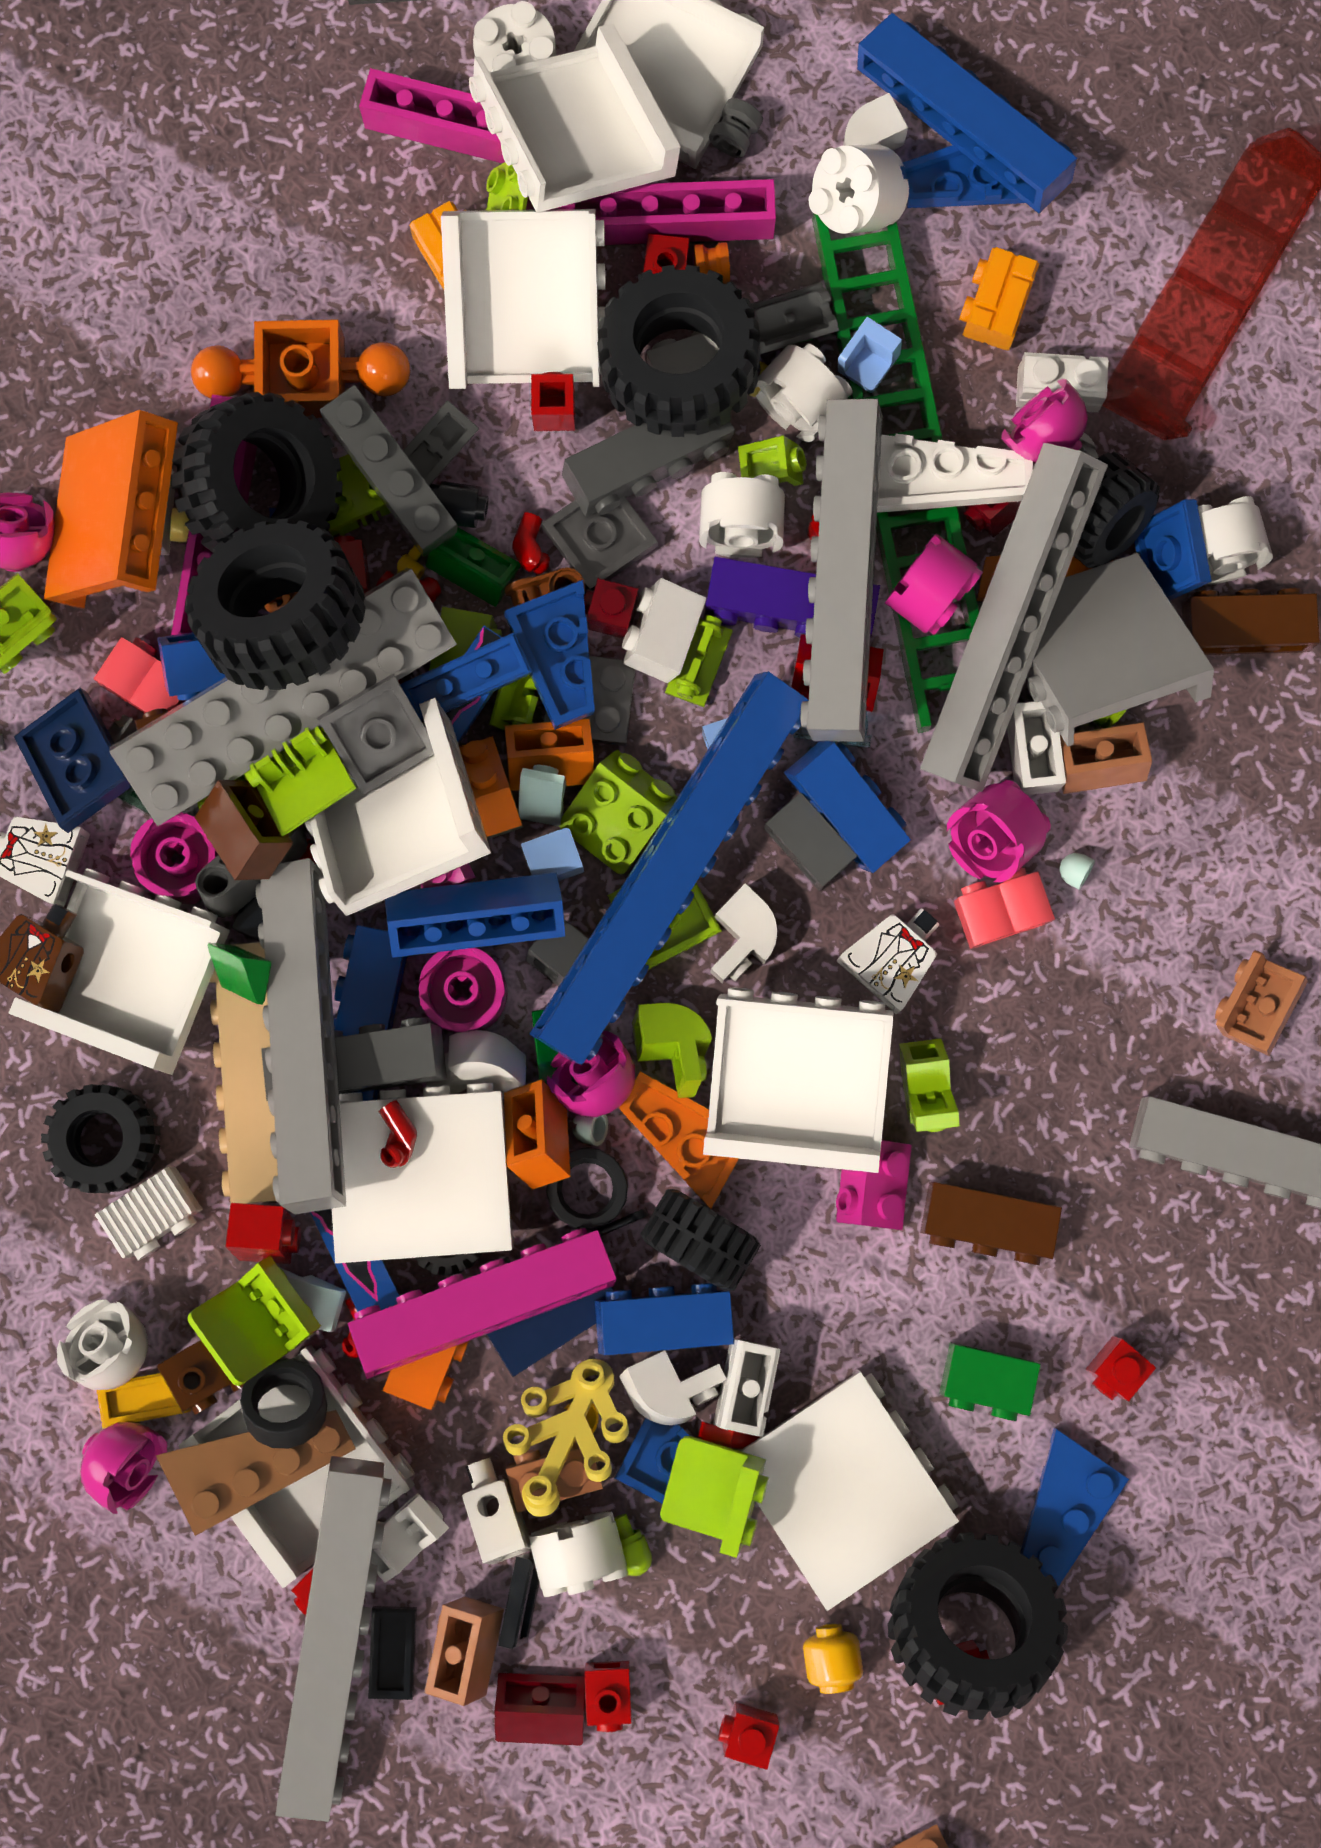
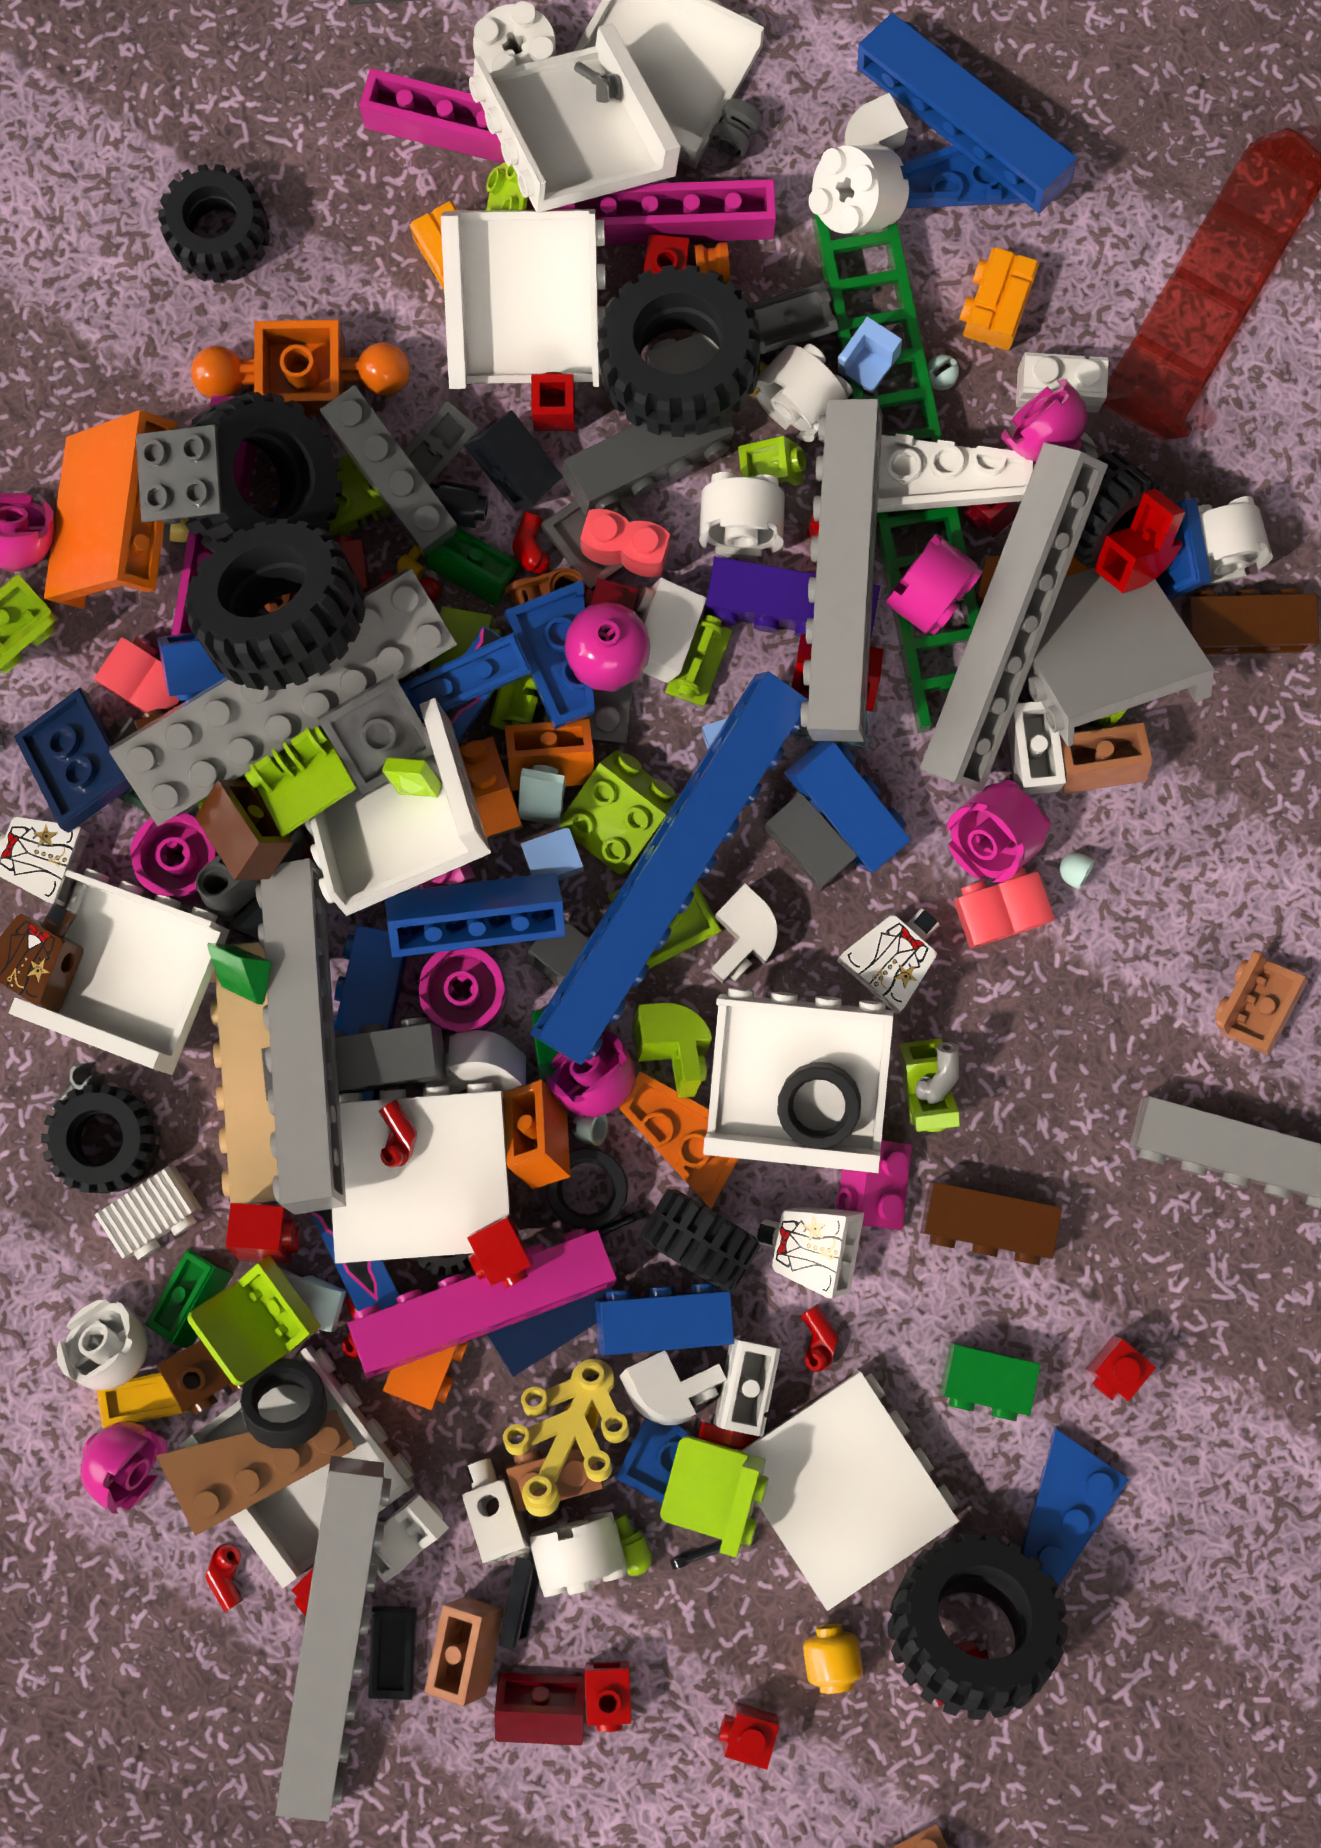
none -> dark grey hand [50,1062,105,1112]
none -> dark grey hinge [136,424,222,524]
none -> green slope [145,1248,233,1348]
none -> black tyre [158,164,270,283]
none -> red arm [205,1544,243,1612]
none -> lime tile [382,757,442,798]
none -> black hinge [464,410,563,511]
none -> red brick [467,1214,533,1288]
none -> dark pink cylinder [565,602,650,691]
none -> dark grey hand [574,62,621,103]
none -> coral brick [580,509,670,577]
none -> black hinge [670,1531,758,1569]
none -> white torso [757,1207,864,1299]
none -> black tyre [777,1062,861,1149]
none -> red arm [800,1304,839,1372]
none -> light grey arm [915,1042,959,1104]
none -> light aqua hinge [927,354,959,390]
none -> red brick [1094,489,1185,594]

